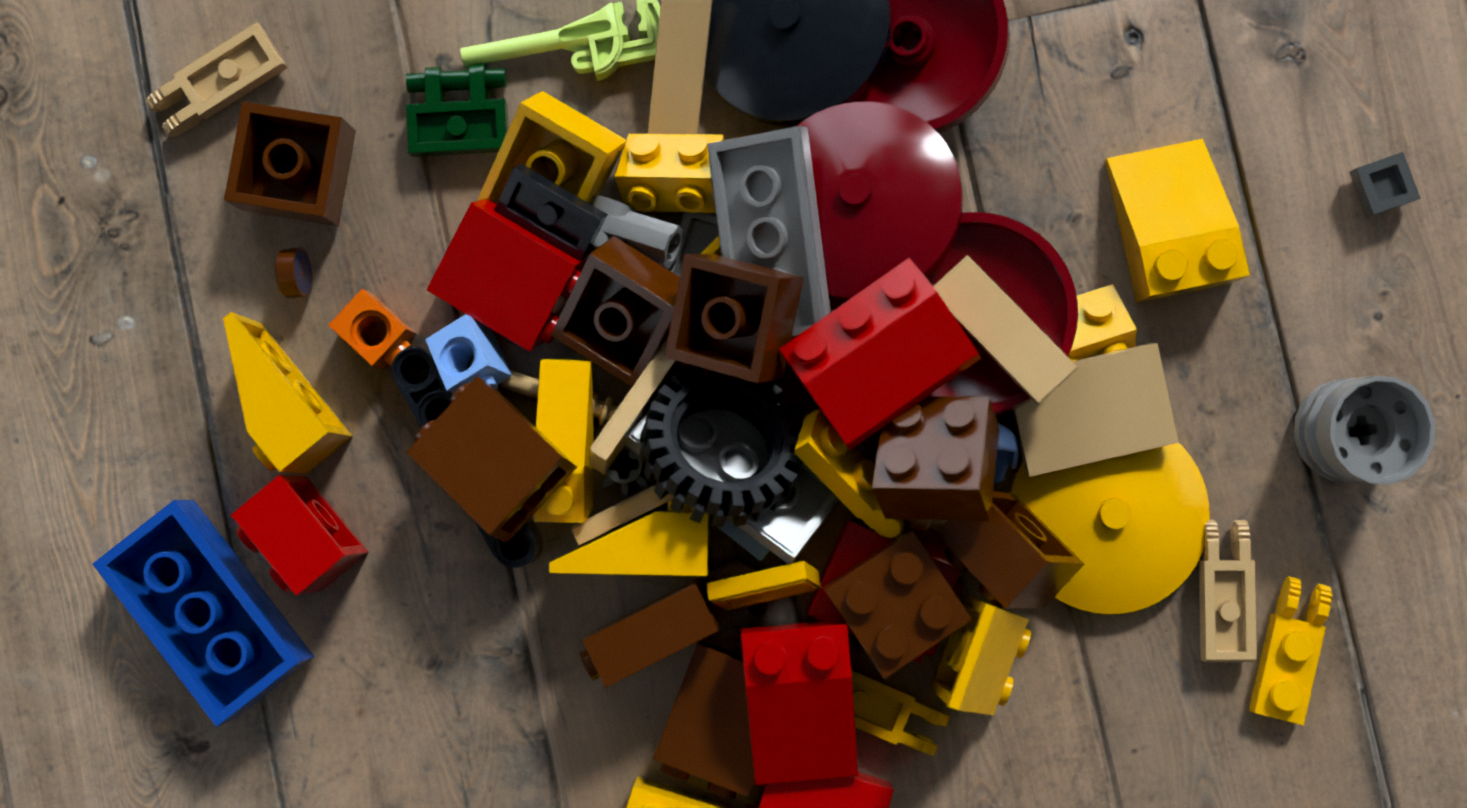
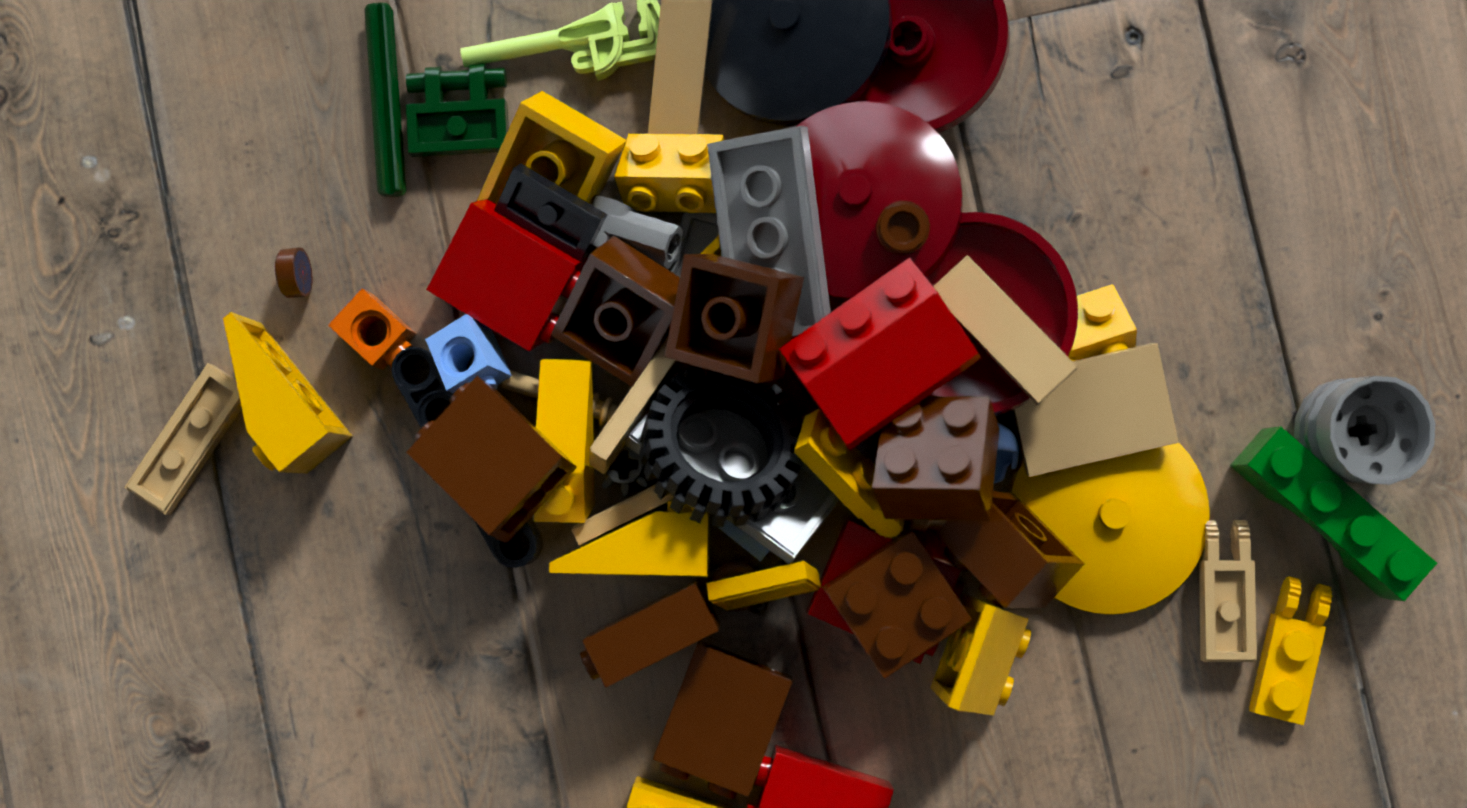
blue brick [92,500,315,727] -> none
tan hinge [146,22,288,138] -> none
reddish brown brick [224,101,356,227] -> none
red brick [231,475,368,596] -> none
red slope [741,619,858,785] -> none
yellow hinge [851,669,950,756] -> none
yellow slope [1105,139,1250,303] -> none
dark grey plate [1349,152,1421,218] -> none
none -> tan tile [124,363,242,515]
none -> dark green axle [364,3,406,197]
none -> reddish brown tile [876,201,930,255]
none -> green arch [1230,426,1438,602]

